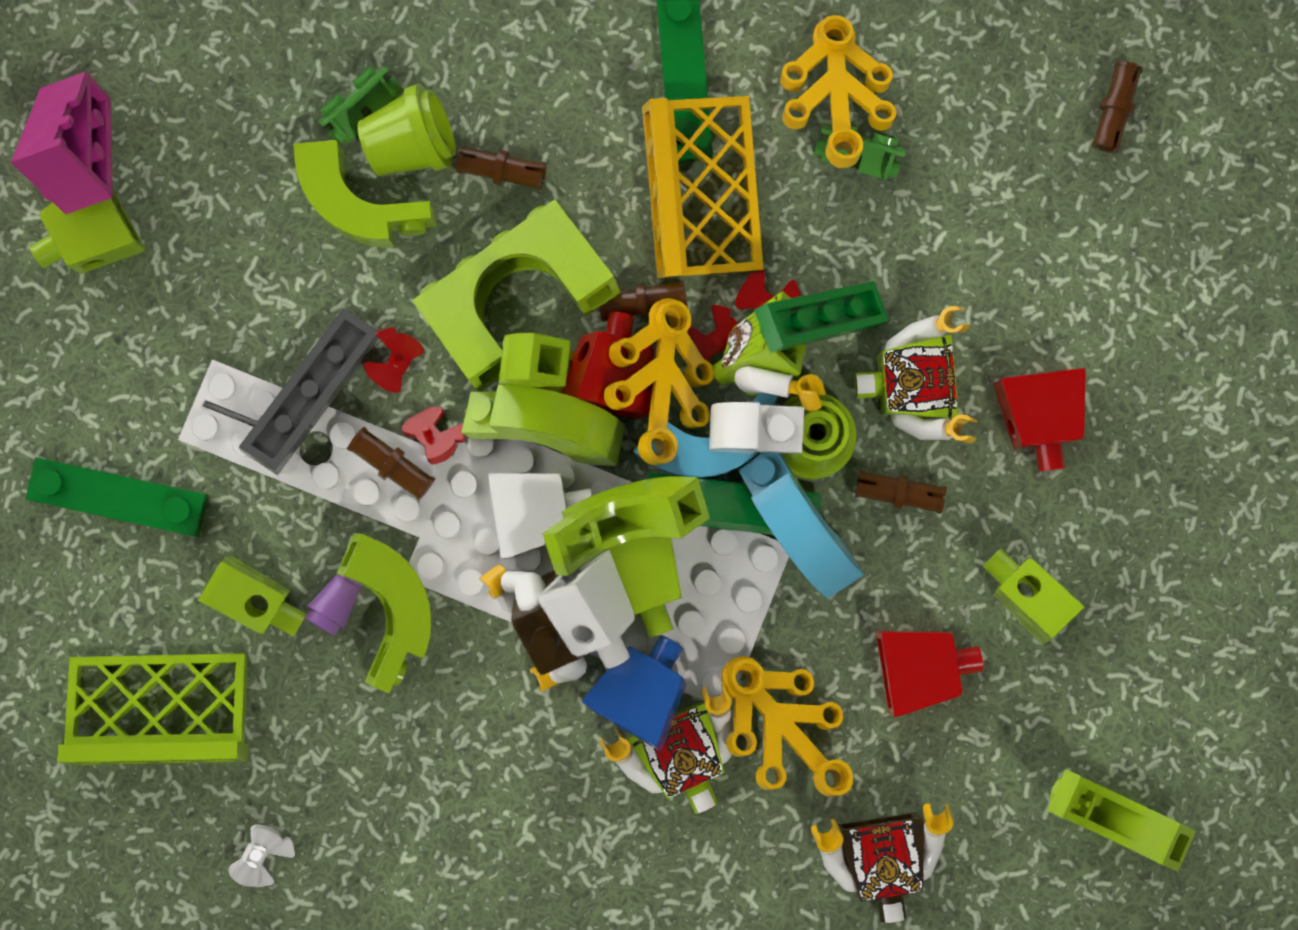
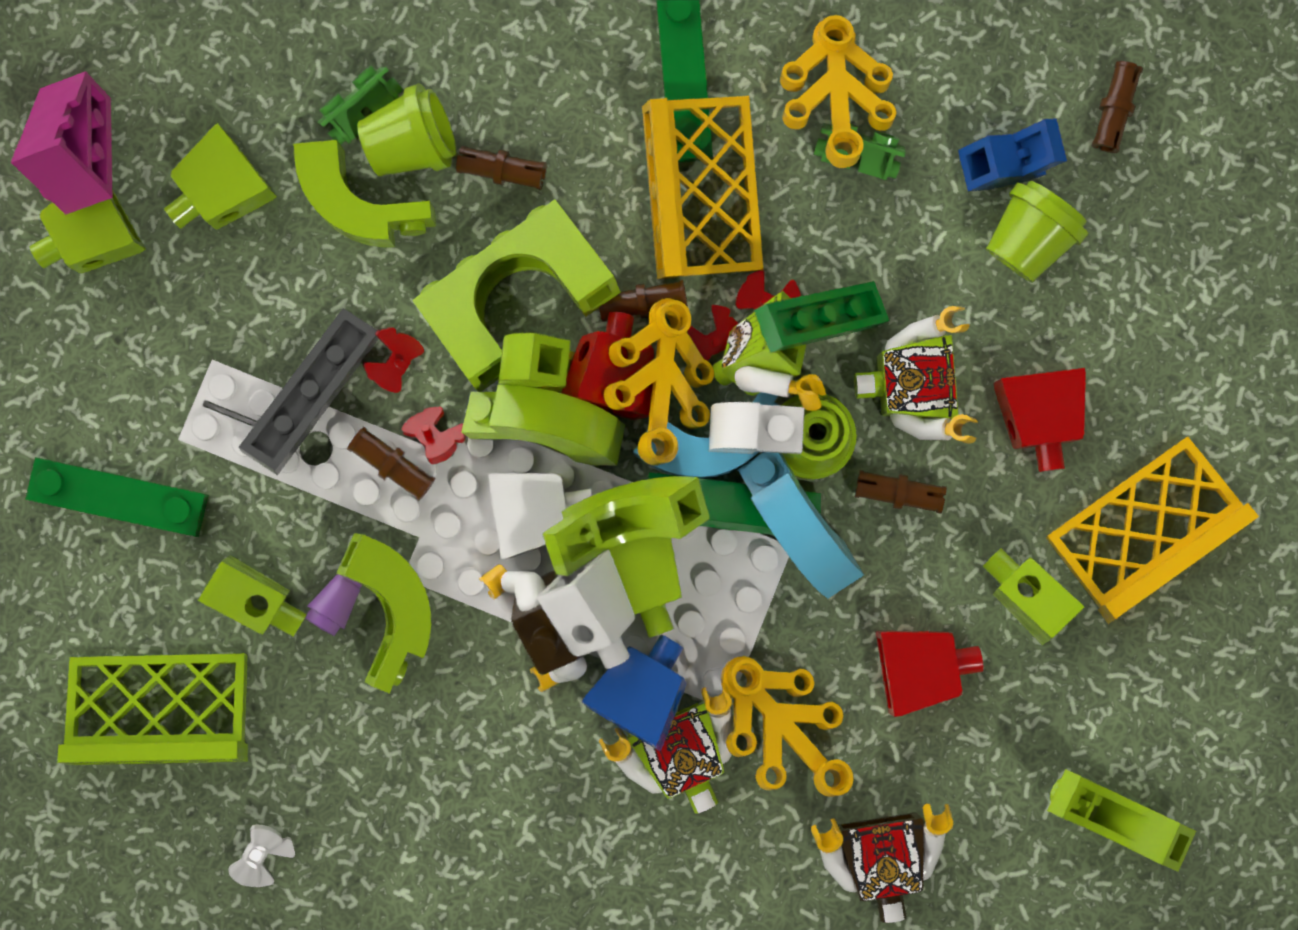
none -> lime torso [164,123,277,230]
none -> blue brick [958,119,1067,192]
none -> lime piece [985,181,1088,283]
none -> yellow fence [1046,436,1259,624]

